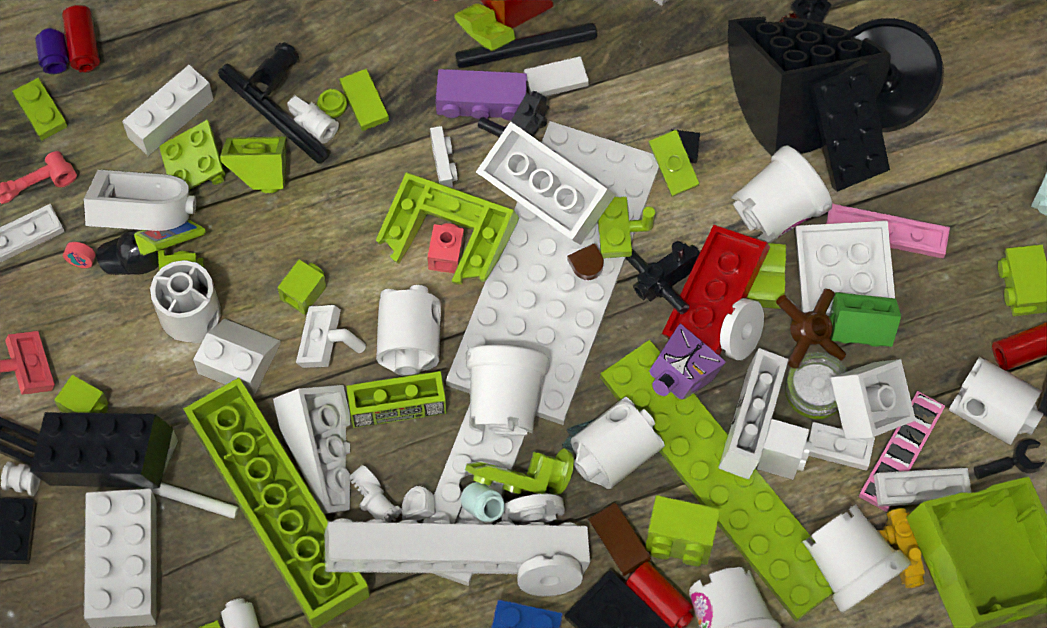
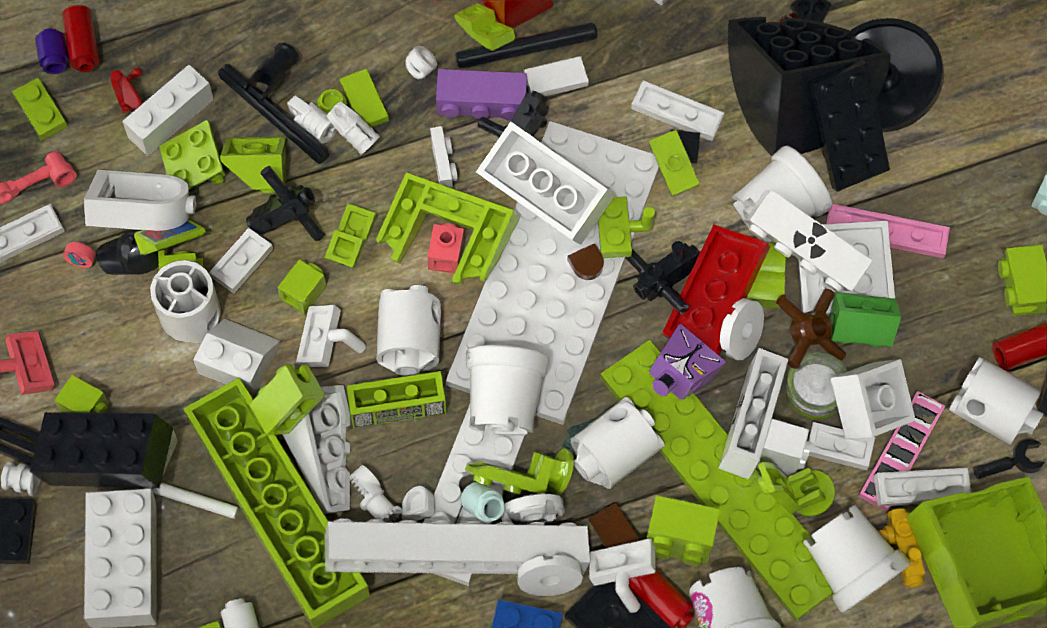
none -> red helmet [110,67,143,114]
none -> white plate [209,228,273,294]
none -> black piece [246,166,324,241]
none -> lime brick [249,364,325,435]
none -> lime slope [324,203,377,268]
none -> white hinge [326,101,380,155]
none -> white tile [406,46,437,79]
none -> white plate [589,538,656,613]
none -> white tile [631,81,725,141]
none -> white brick [744,189,873,293]
none -> lime piece [758,462,835,516]

